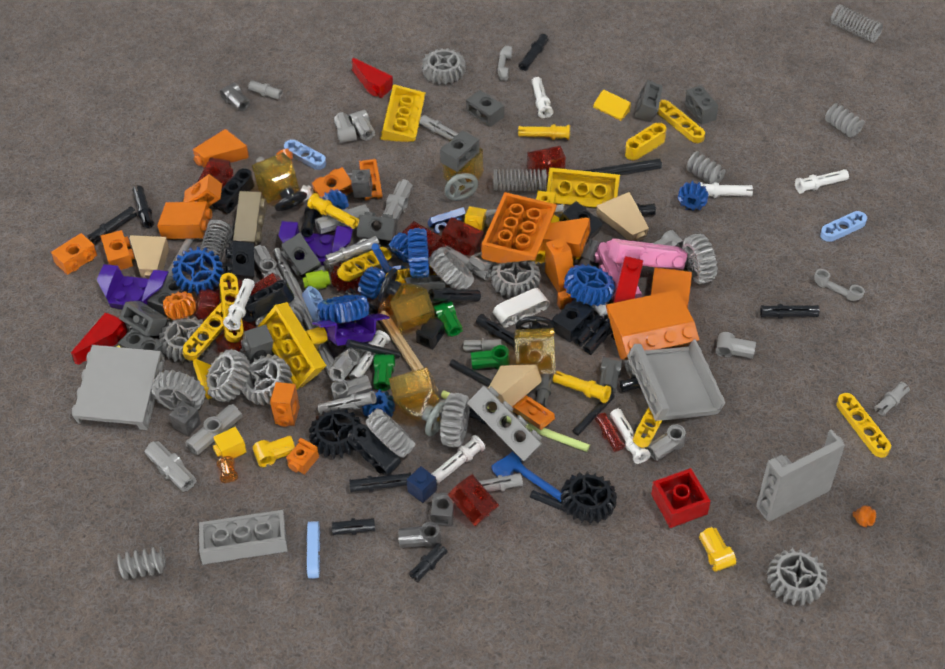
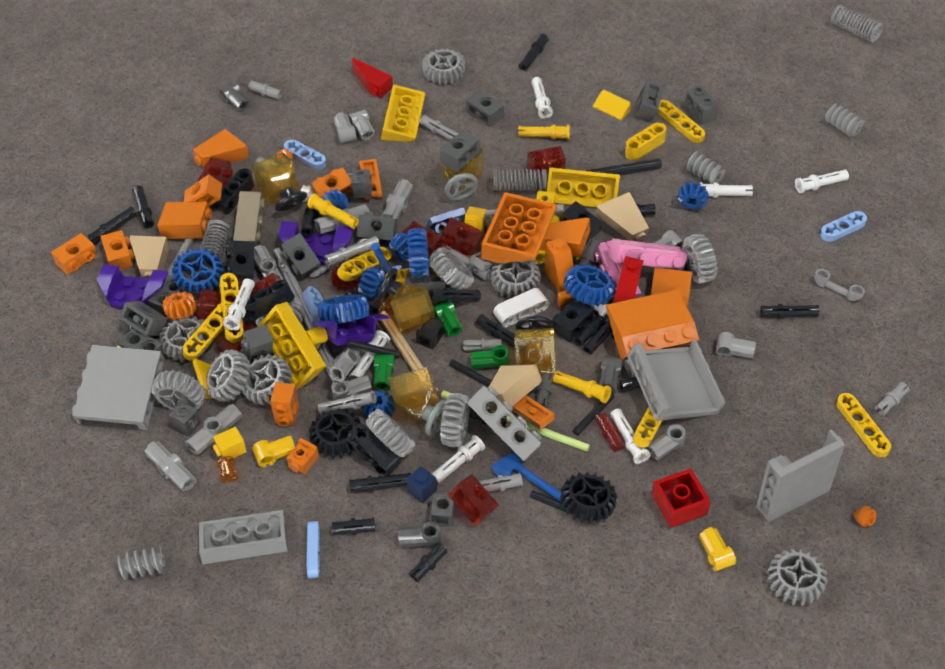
red slope [71,312,127,365] -> none
lime brick [303,270,331,290] -> none
light grey bar [497,46,512,81] -> none

